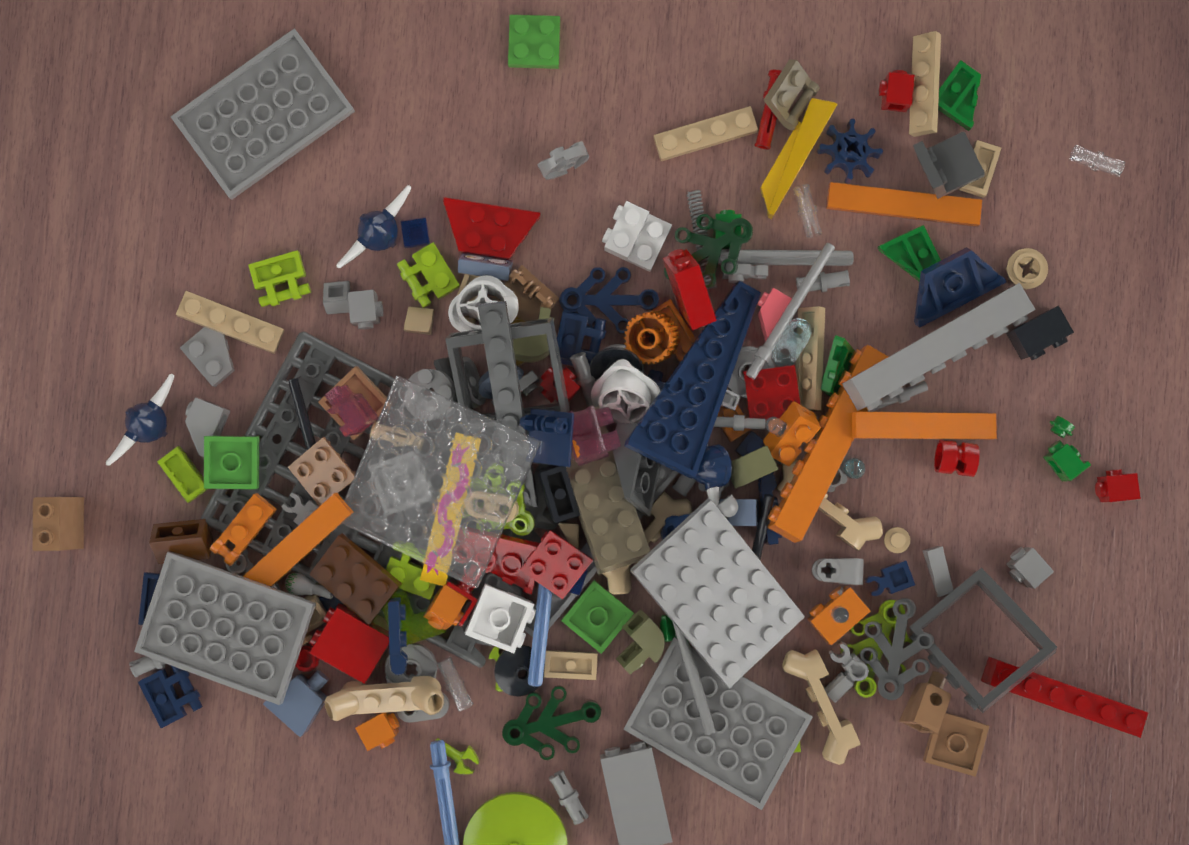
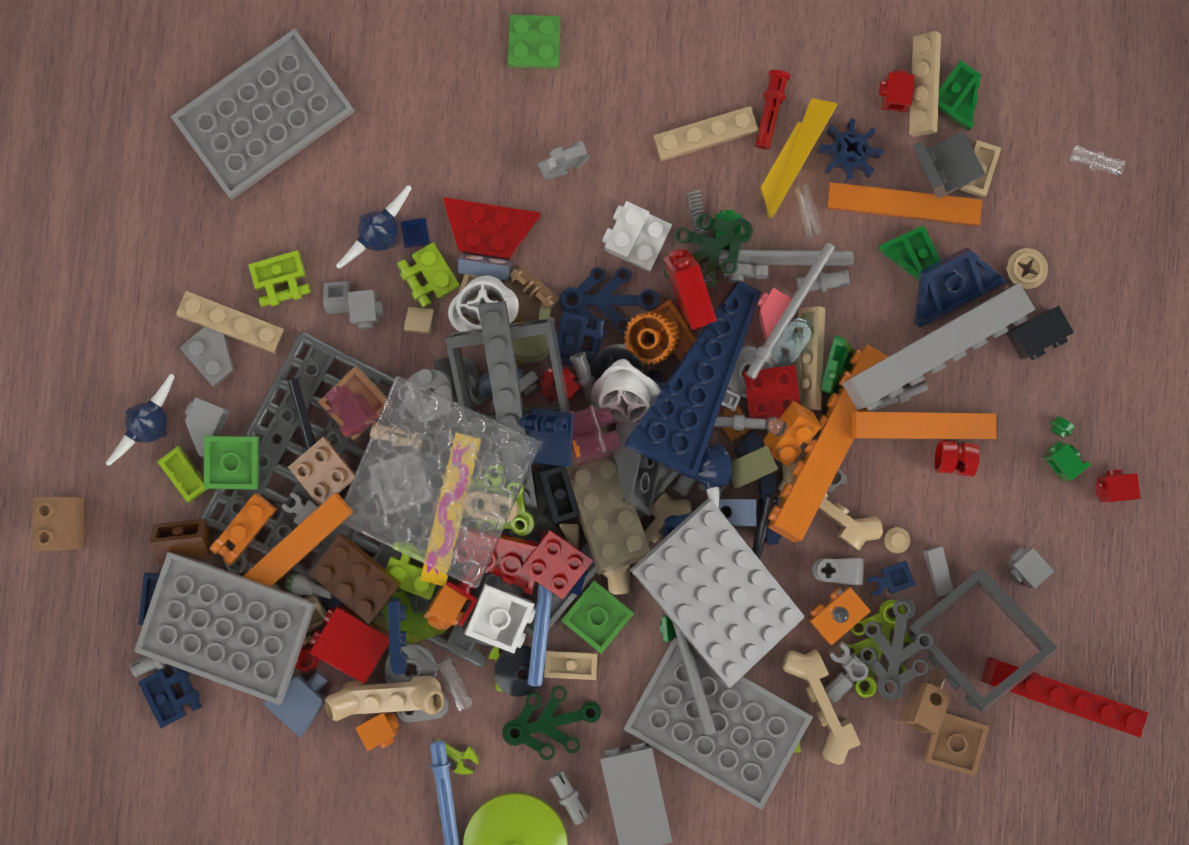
olive brick [616,609,665,675] -> none
light grey hinge [716,495,738,517] -> none
dark tan plate [764,59,820,130] -> none
clear light blue hinge [843,458,865,479] -> none

